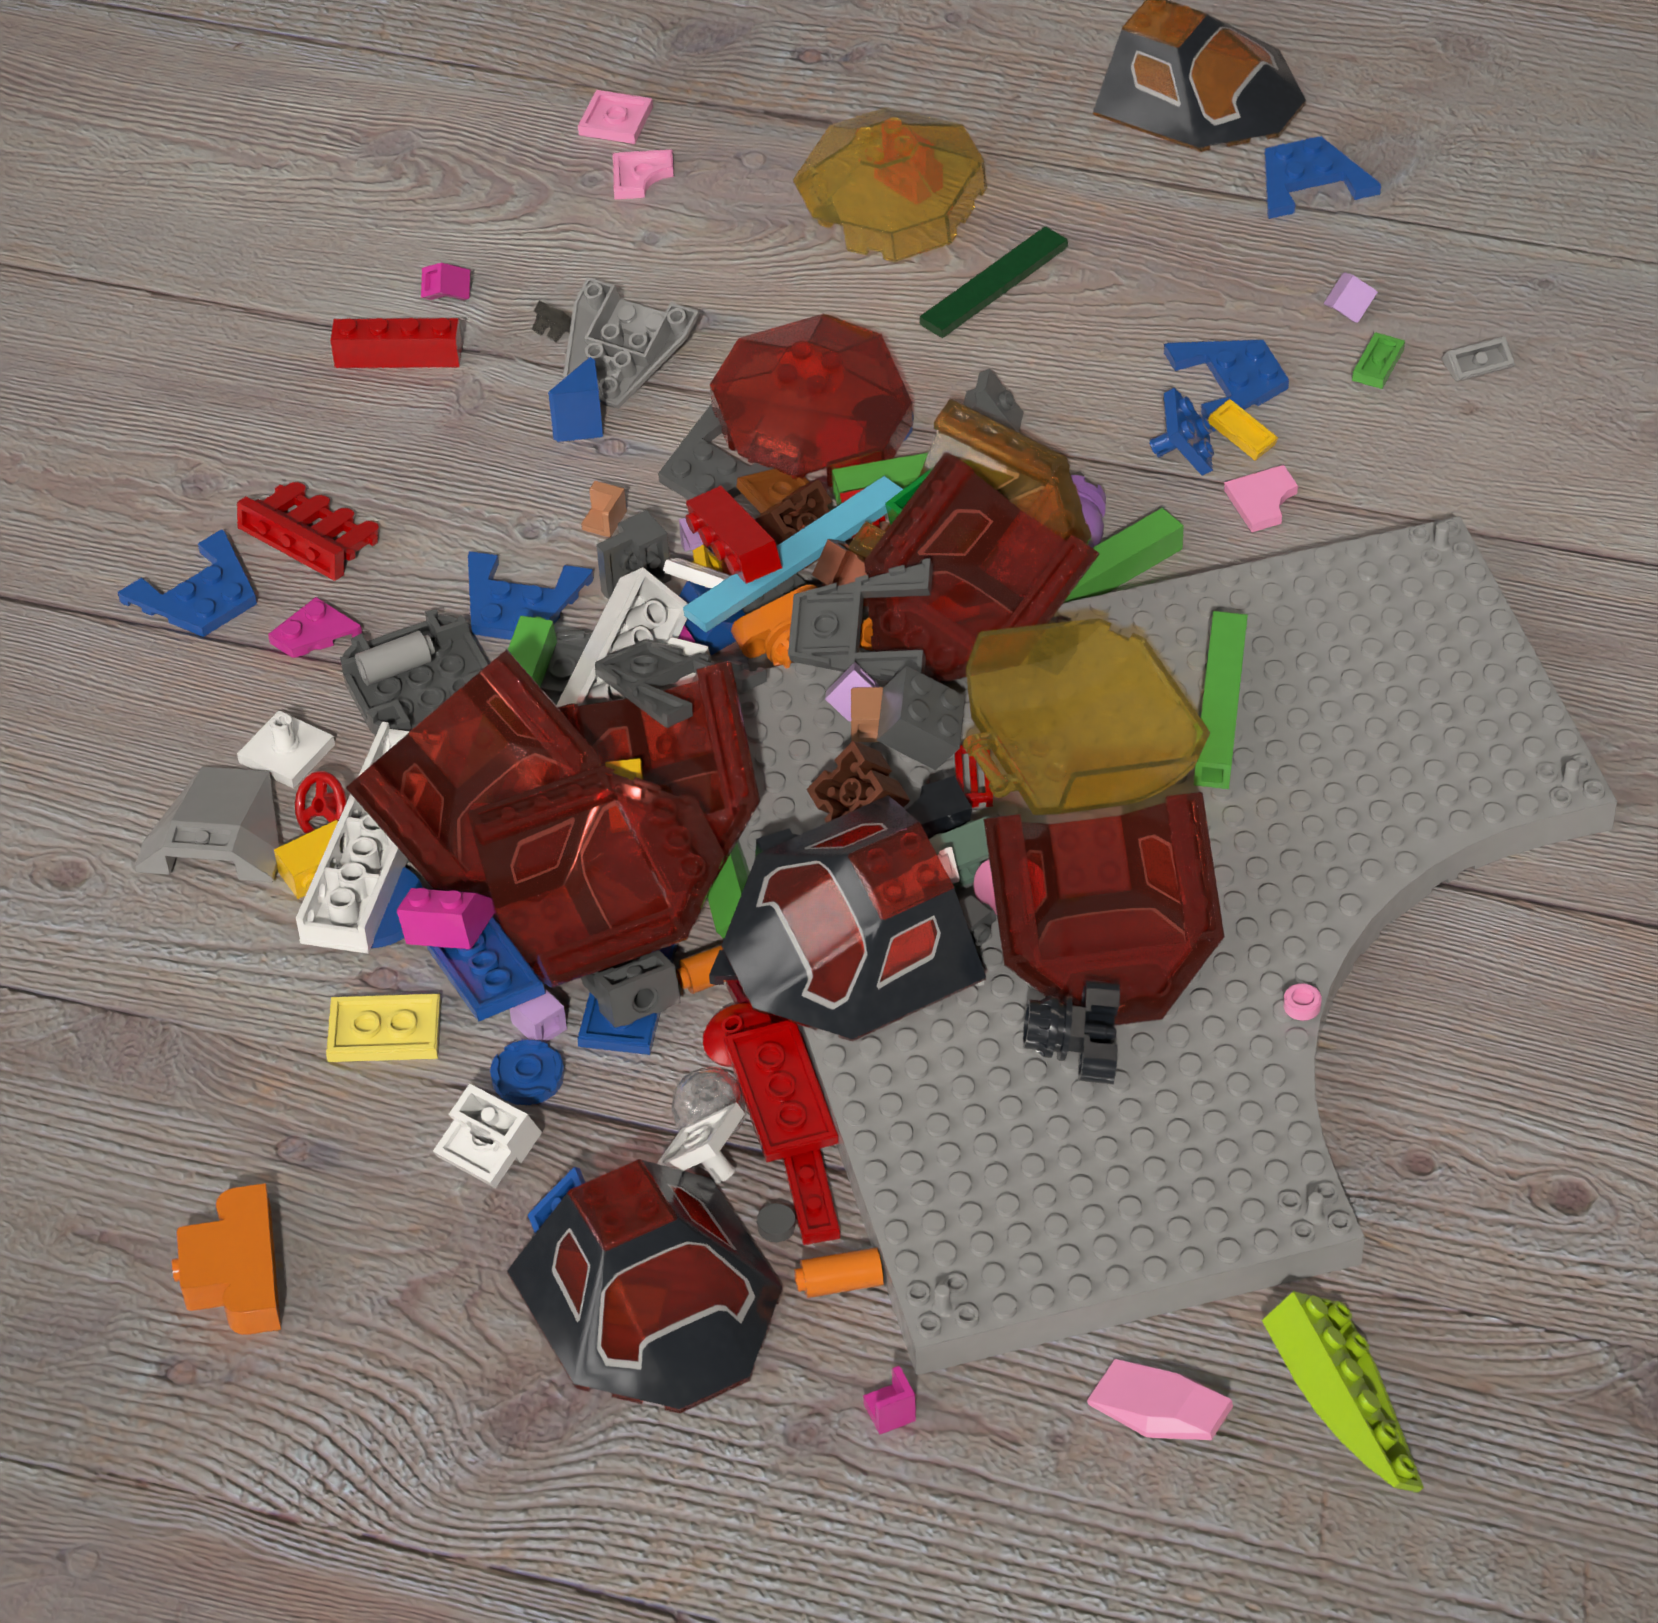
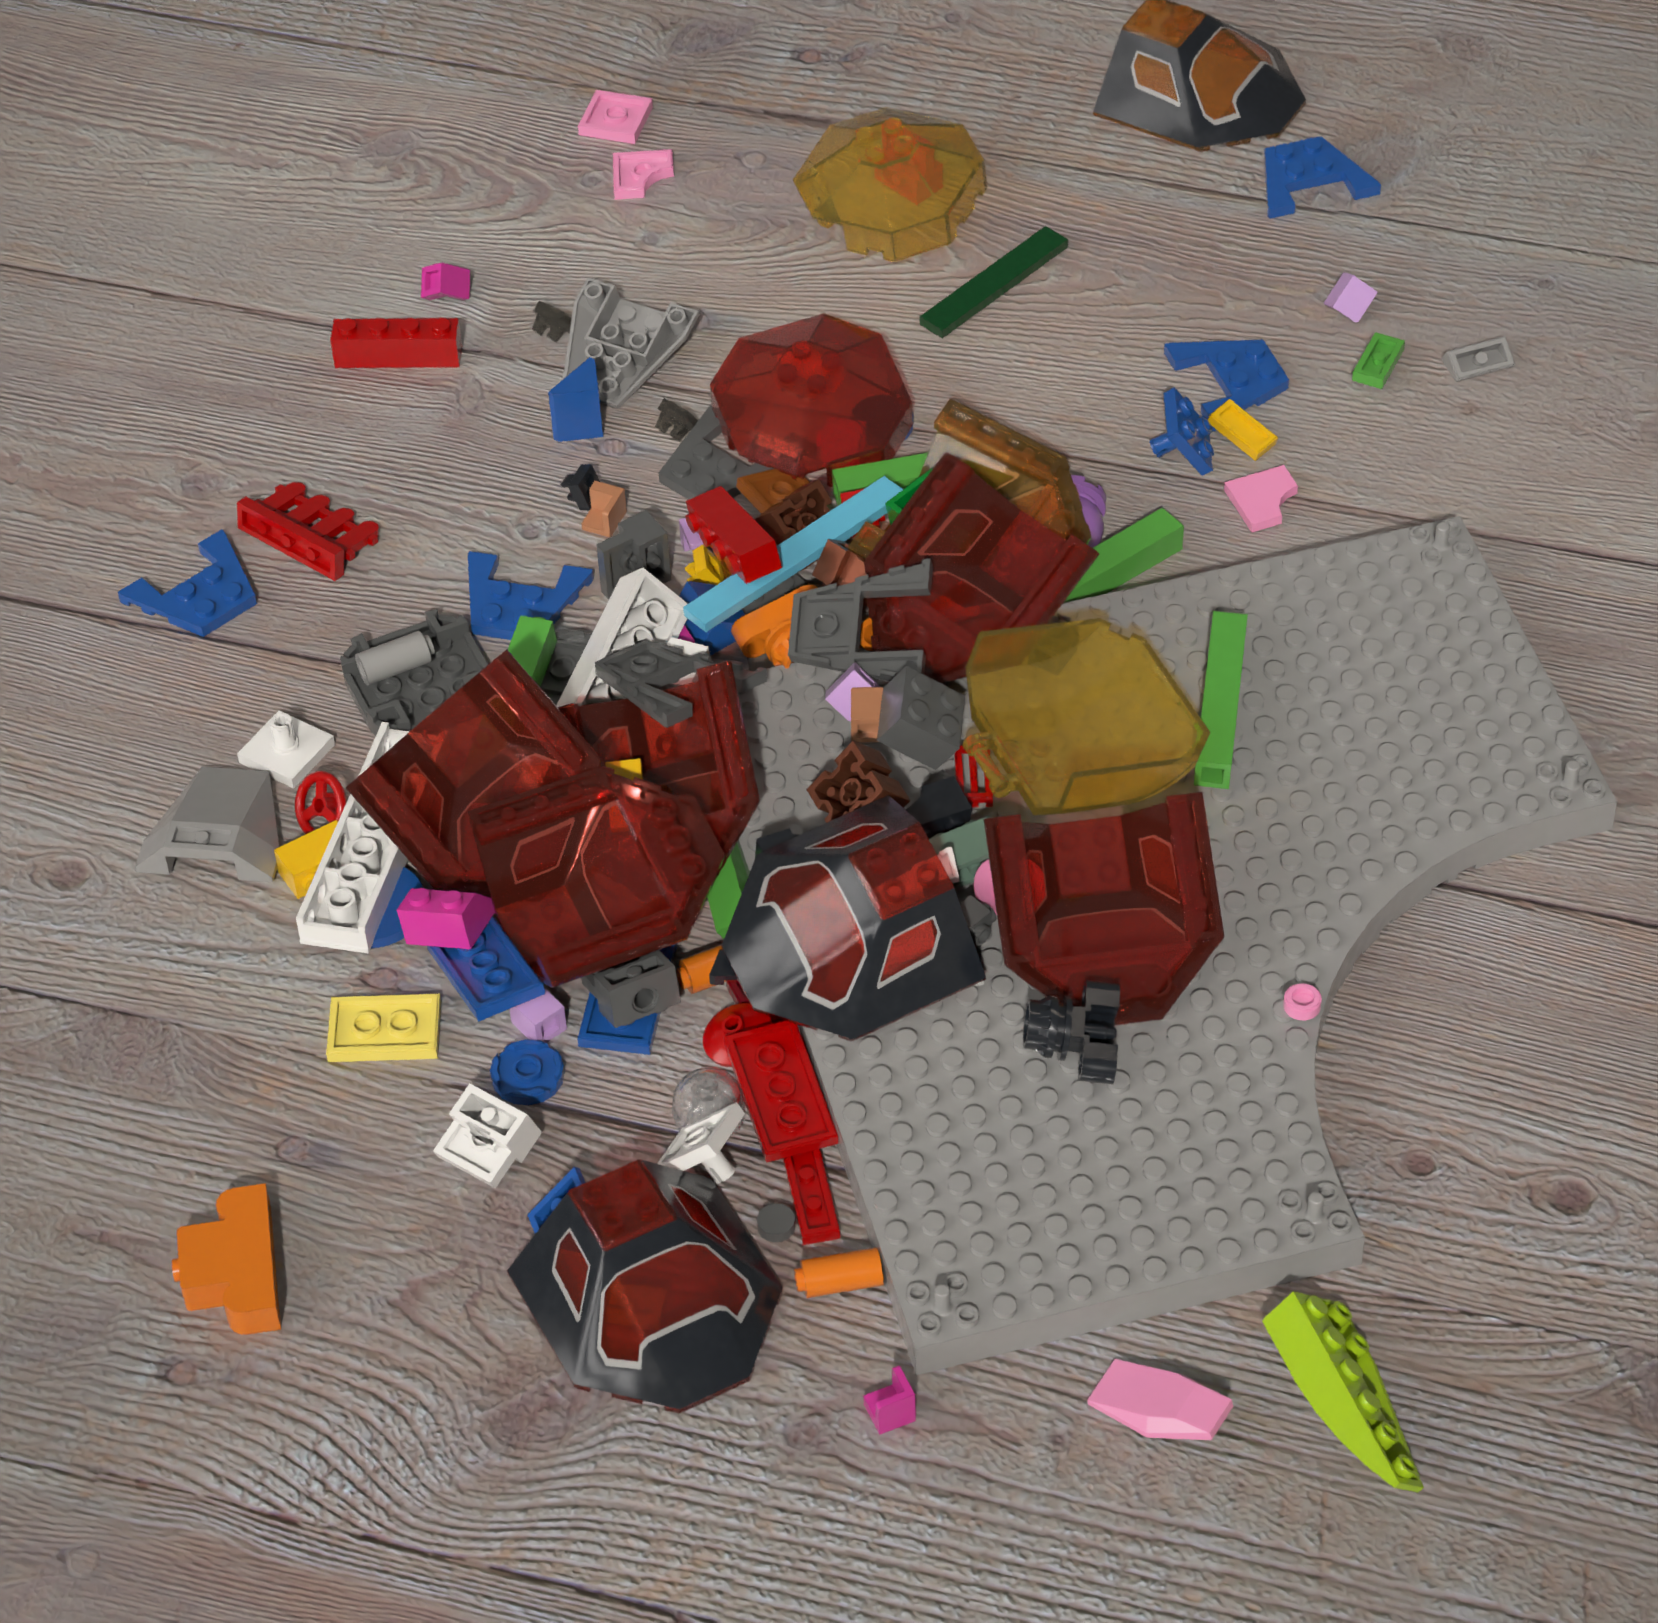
dark pink wing [268,597,362,658] -> none
white tile [663,558,731,589] -> none
dark grey brick [963,369,1024,435] -> none
none -> black tile [560,464,600,511]
none -> clear smoke tile [655,398,698,442]

